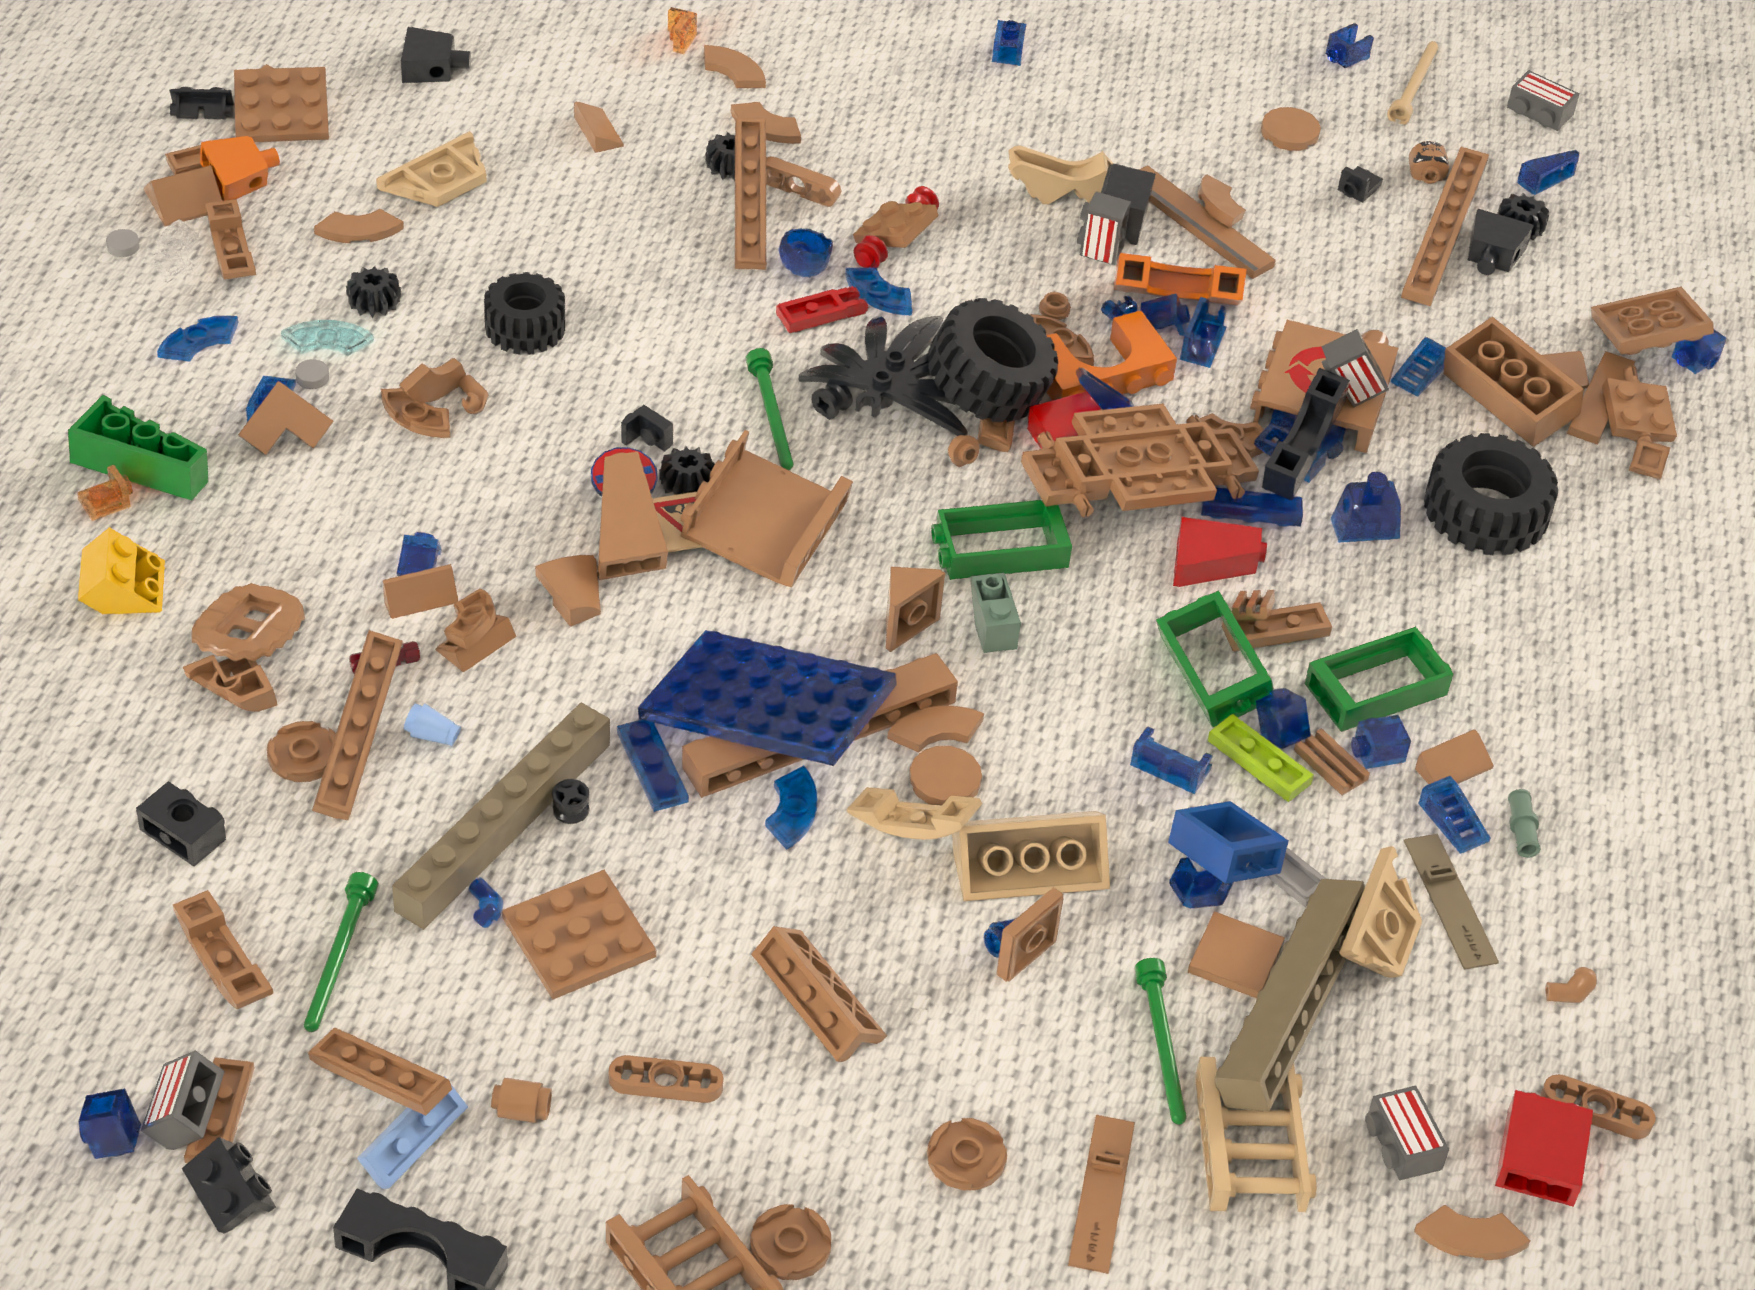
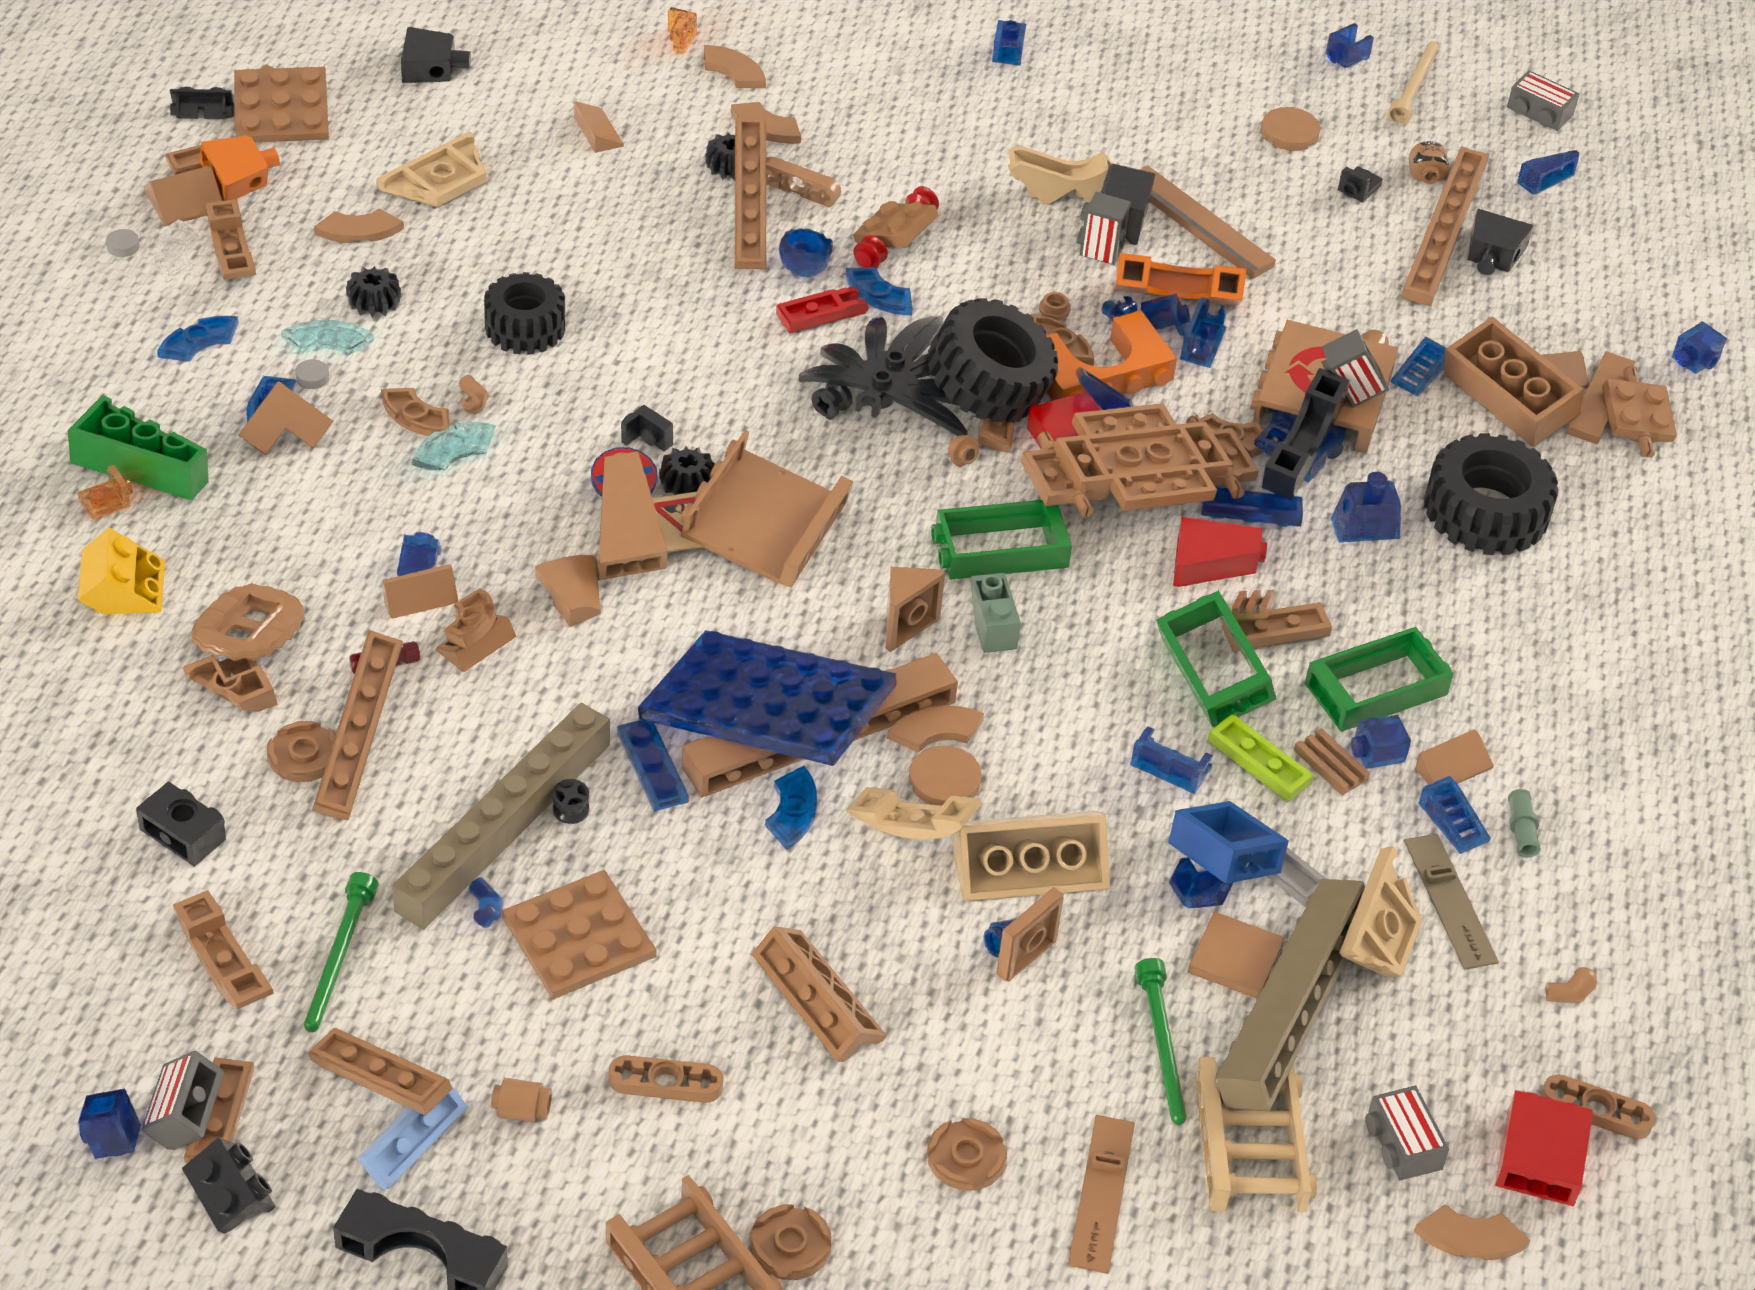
medium nougat tile [399,358,466,402] -> none
light blue cone [404,703,461,746] -> none
green piece [746,348,794,470] -> none
medium nougat tile [1197,174,1246,227] -> none
clear blue brick [1256,688,1311,749] -> none
black gear [1497,193,1549,241] -> none
medium nougat plate [1591,286,1714,355] -> none
medium nougat tile [1629,439,1671,480] -> none
none -> clear light blue tile [412,422,496,473]

